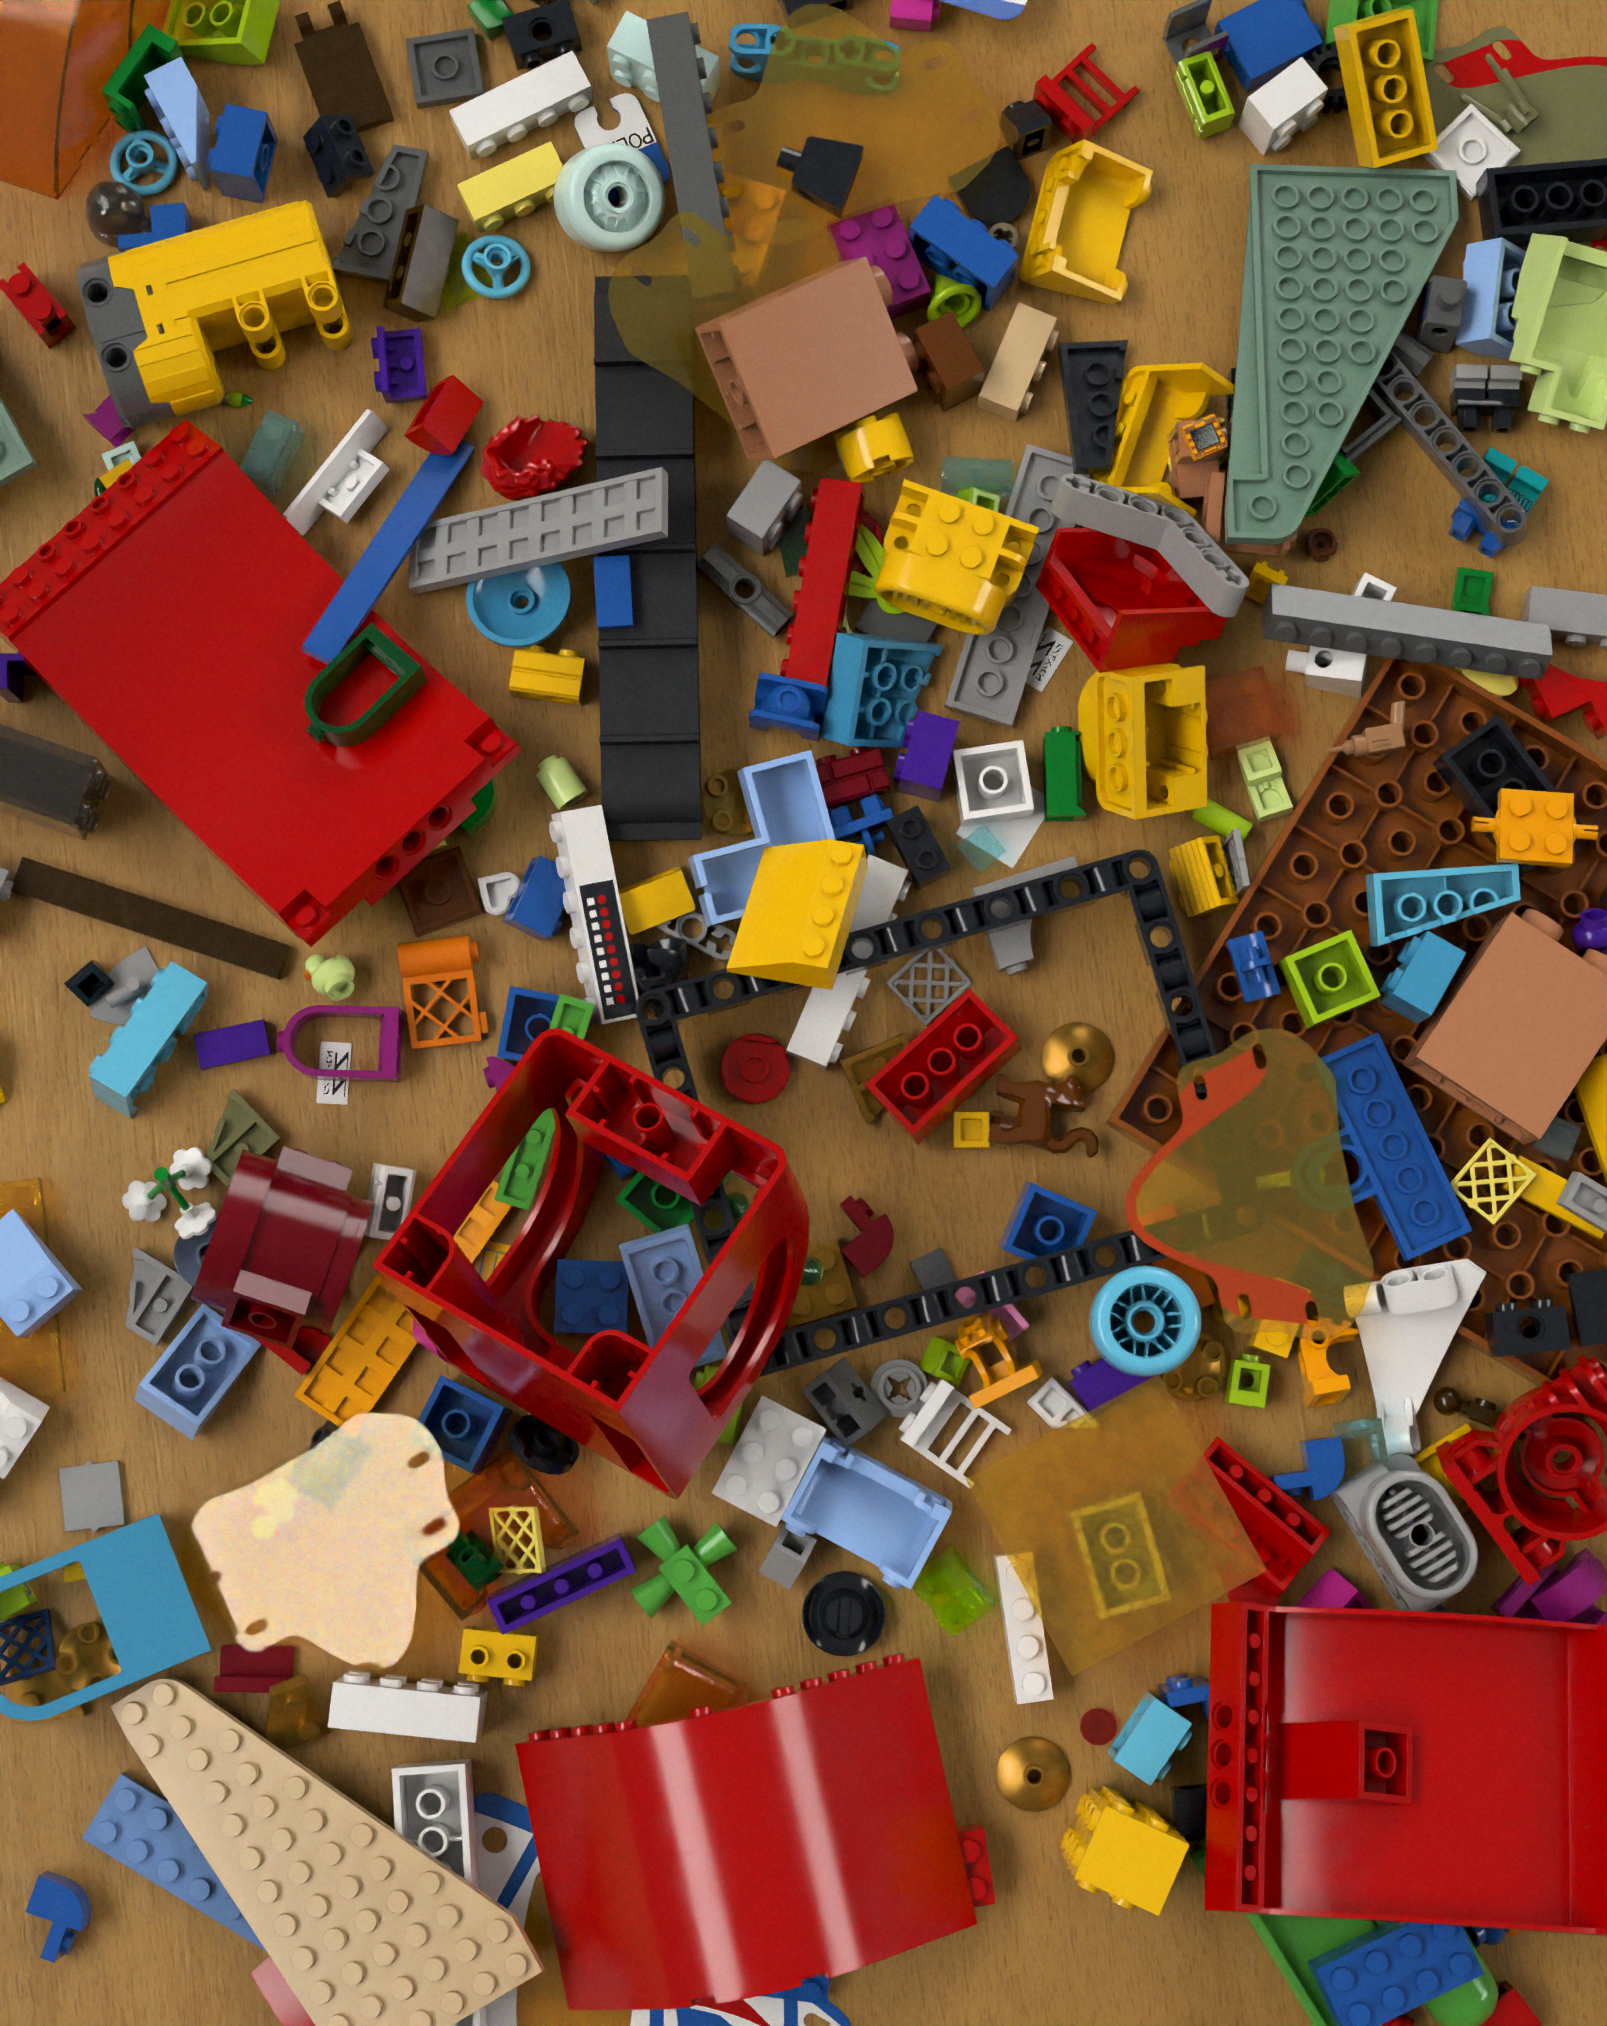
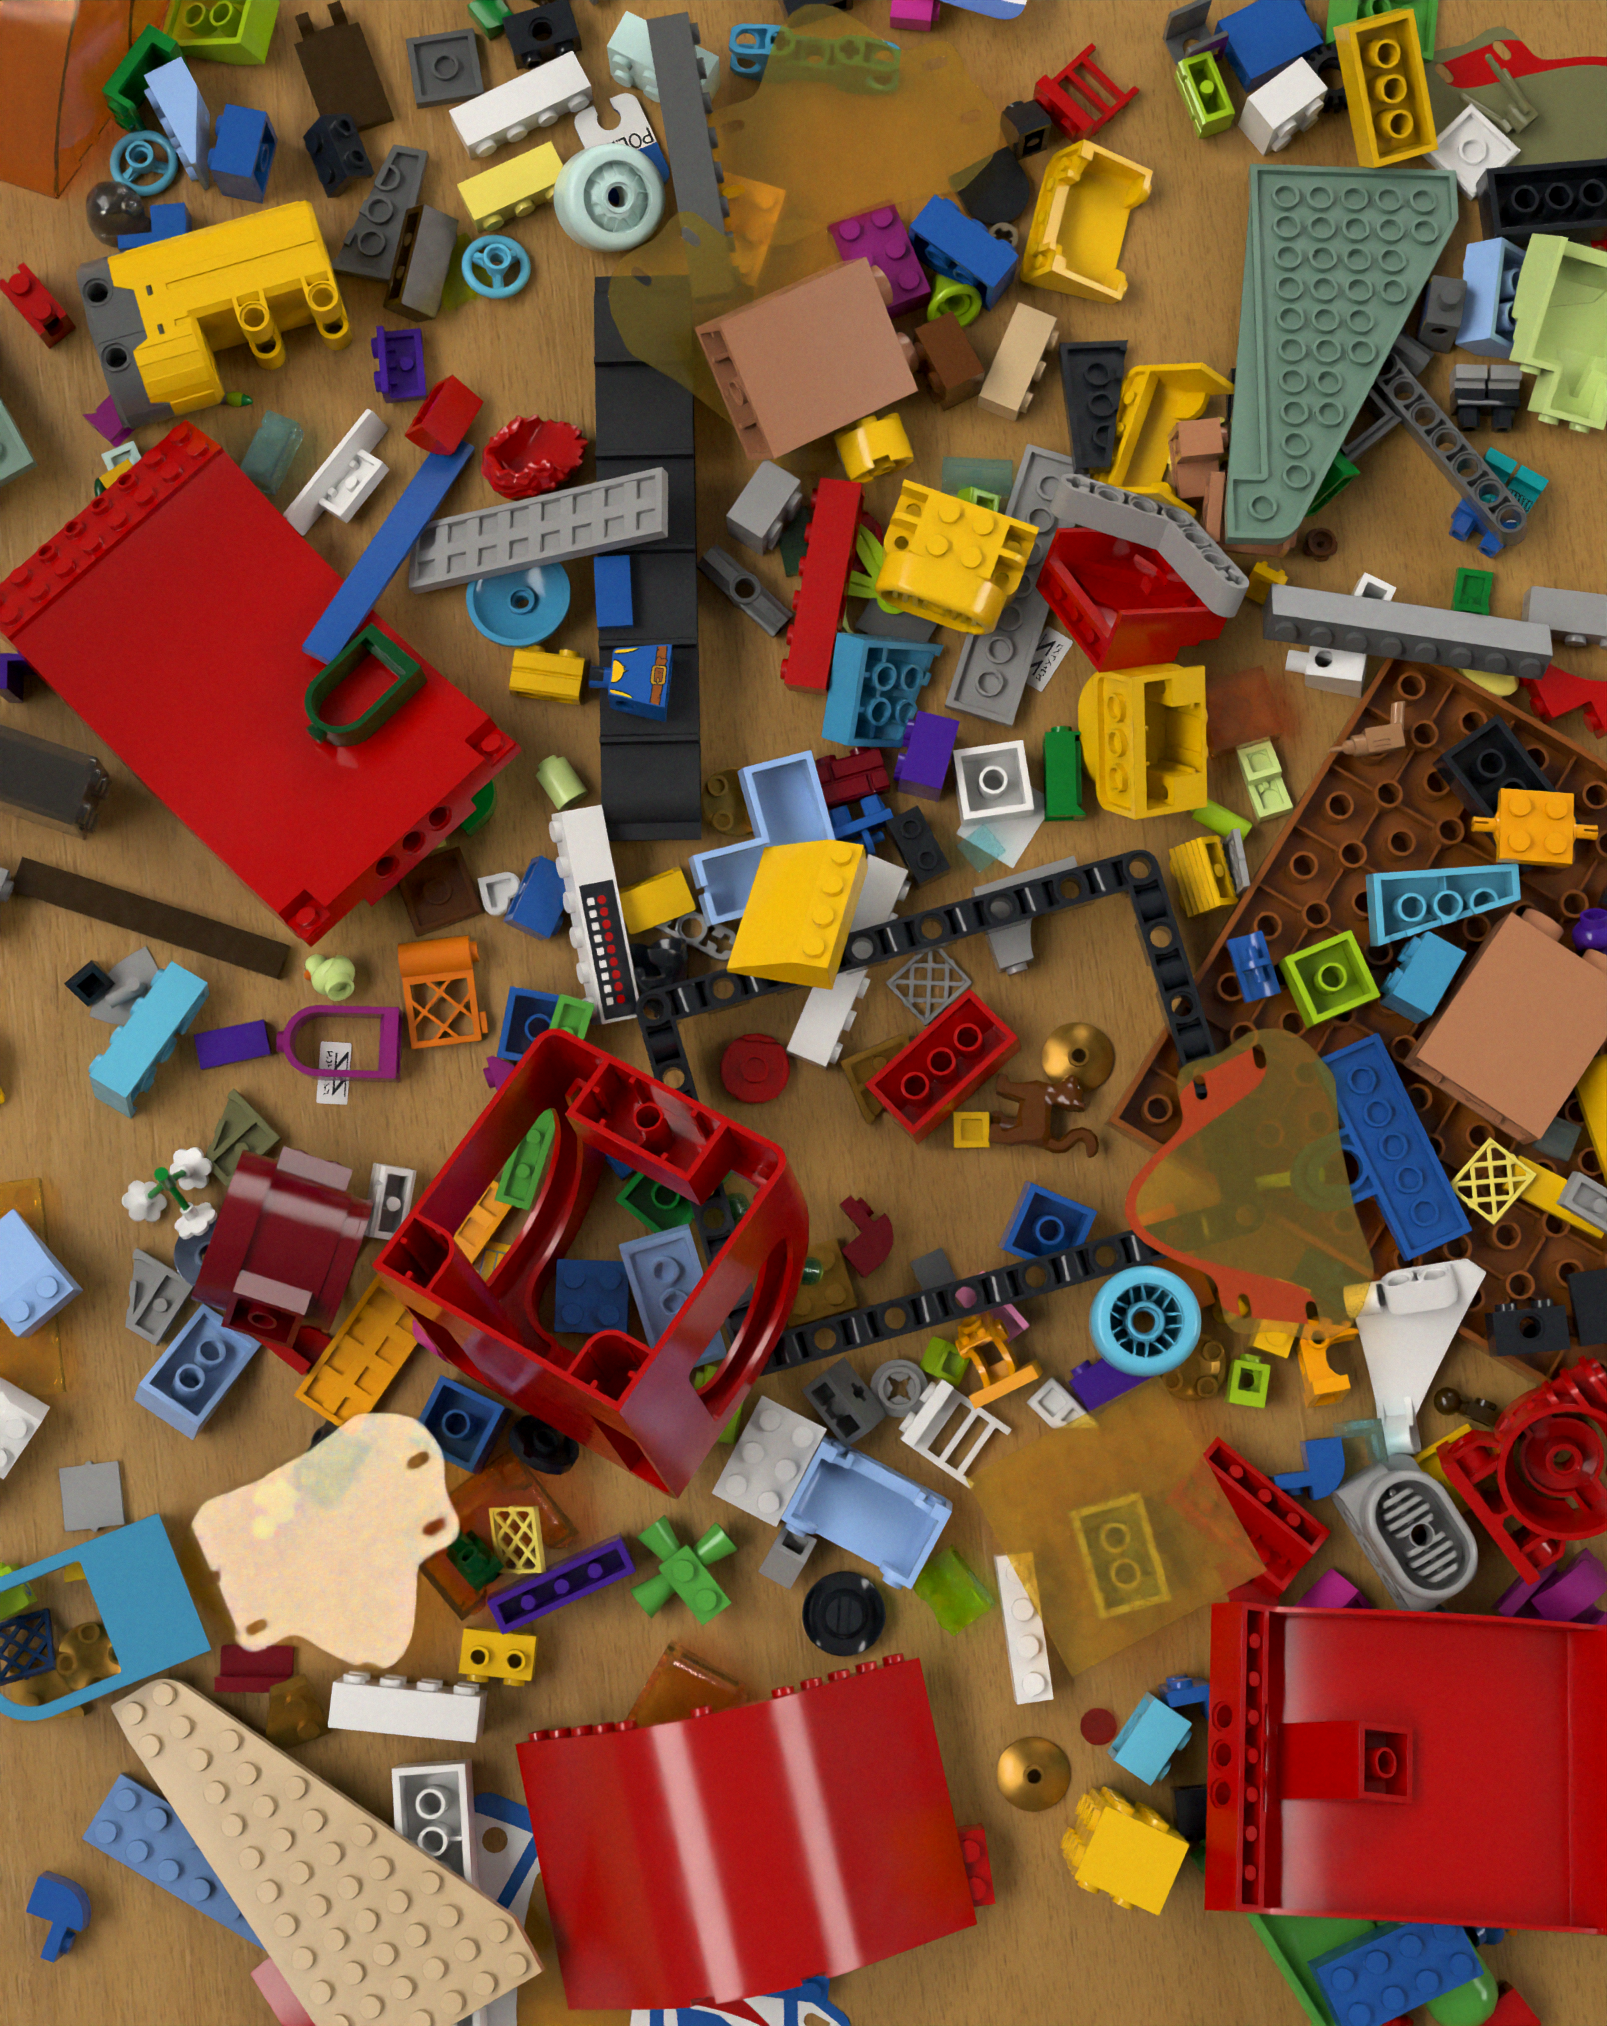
blue piece [749,673,828,742] -> none
black torso [776,136,864,218] -> none
tile [1180,413,1228,462] -> none
none -> torso [589,644,673,722]

